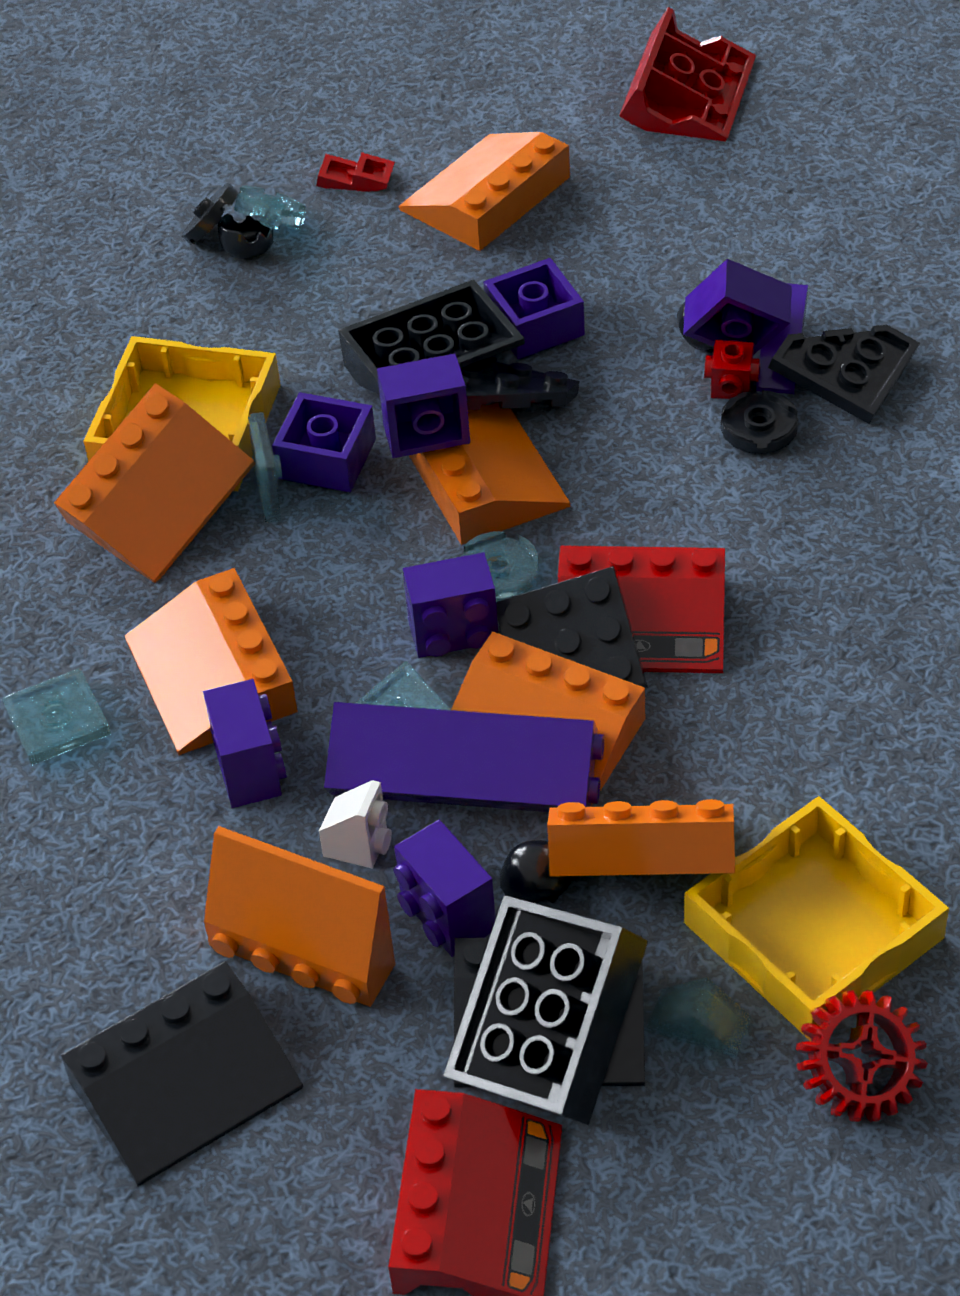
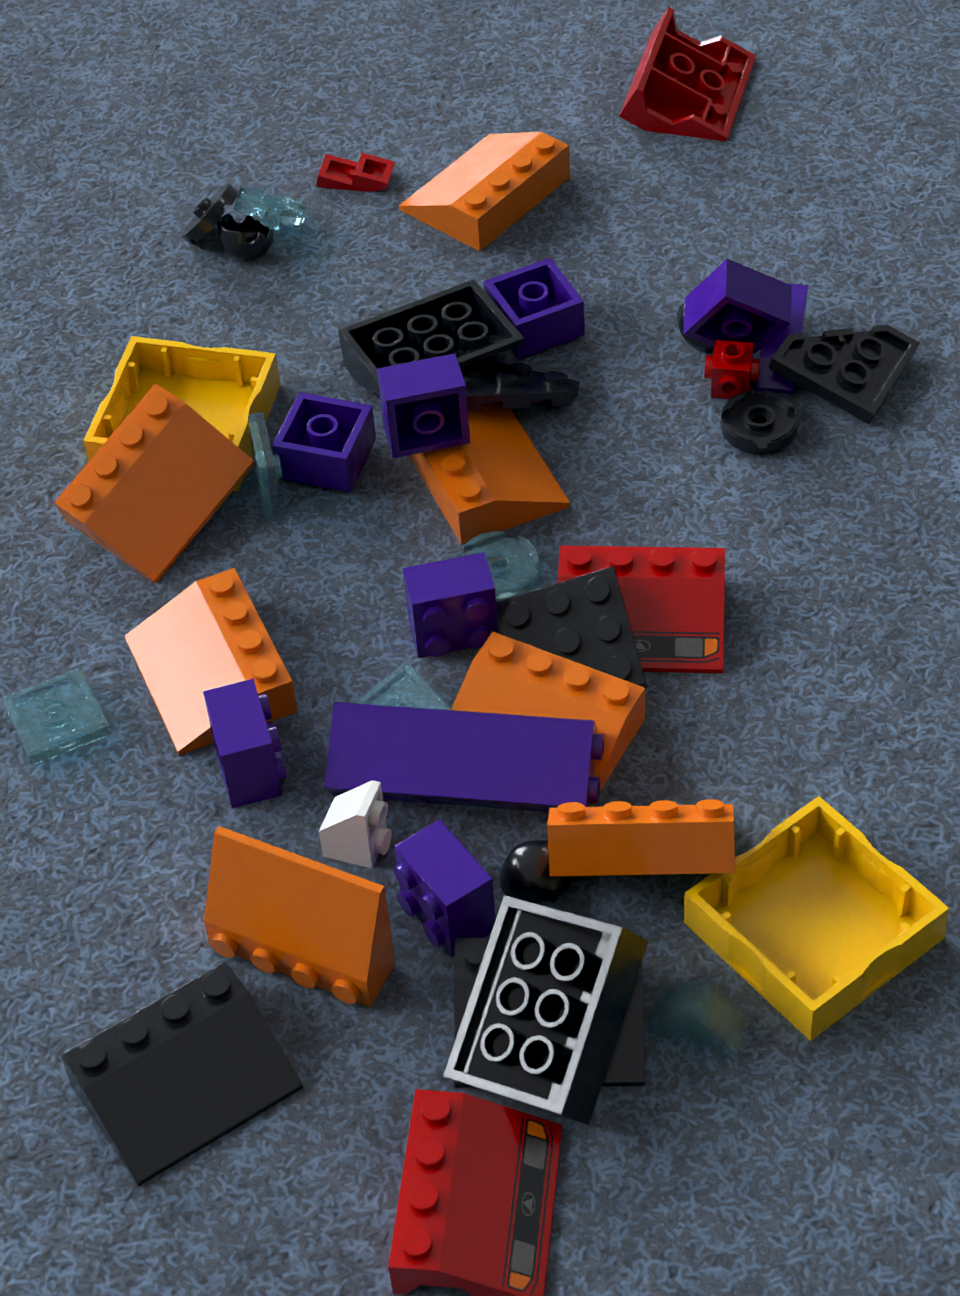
red gear [796,990,928,1122] -> none

